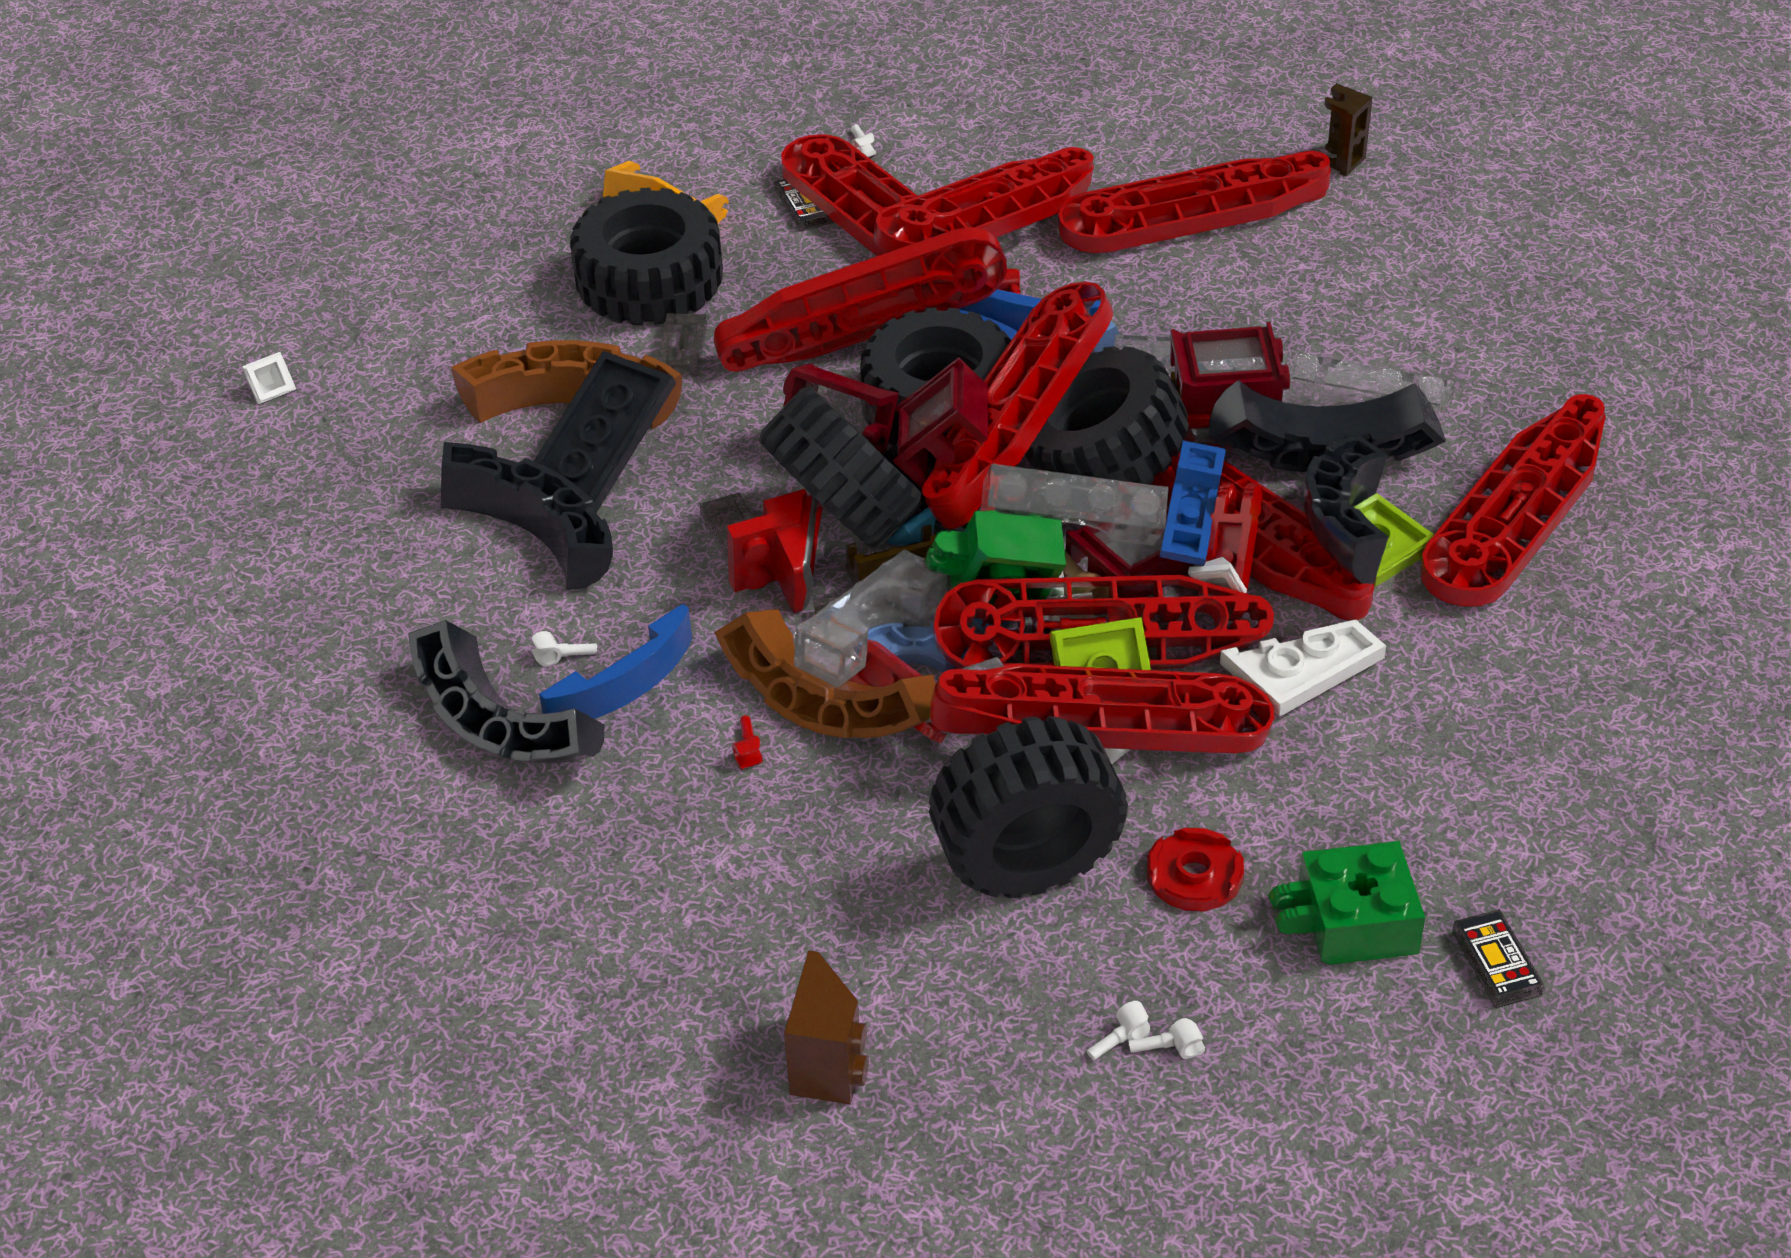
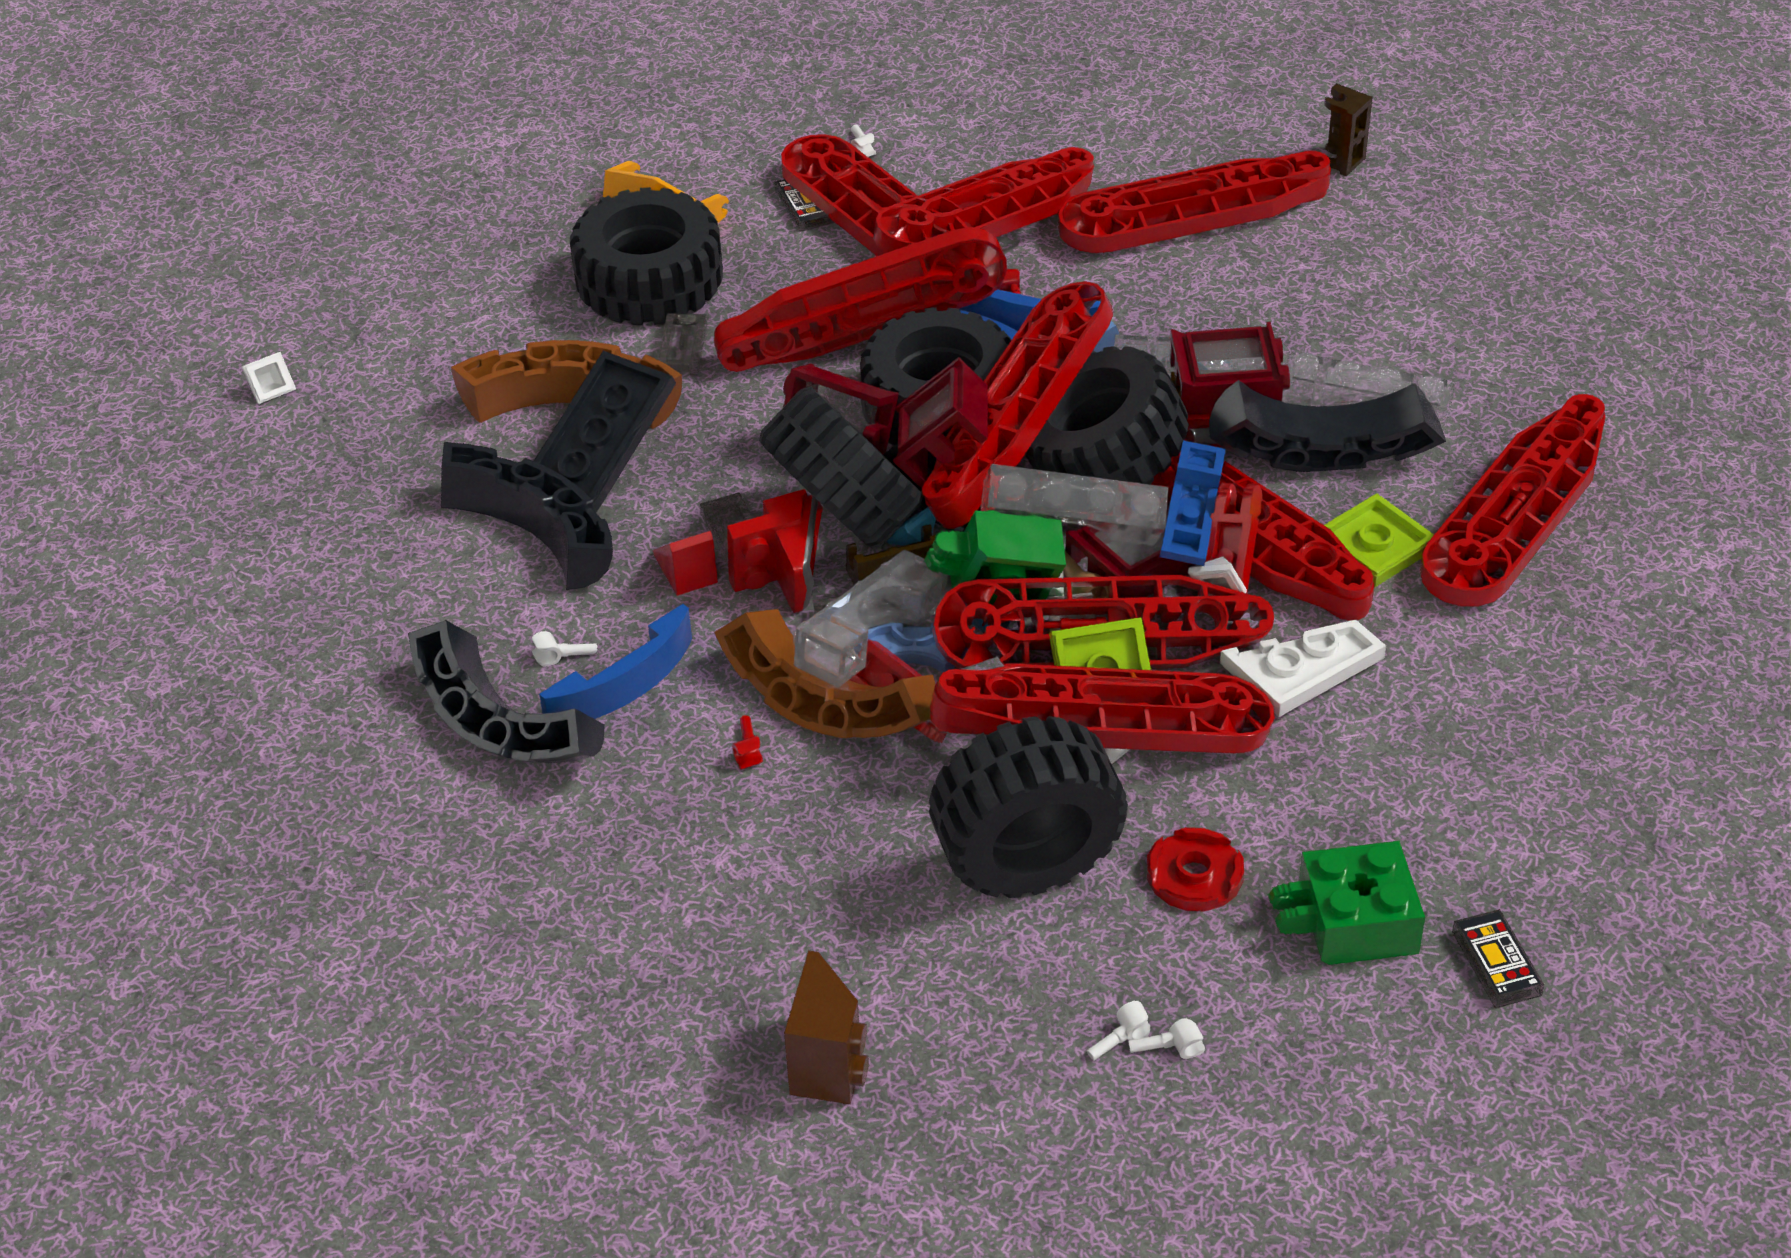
black brick [1303,435,1389,584] -> none
none -> red slope [652,530,718,596]

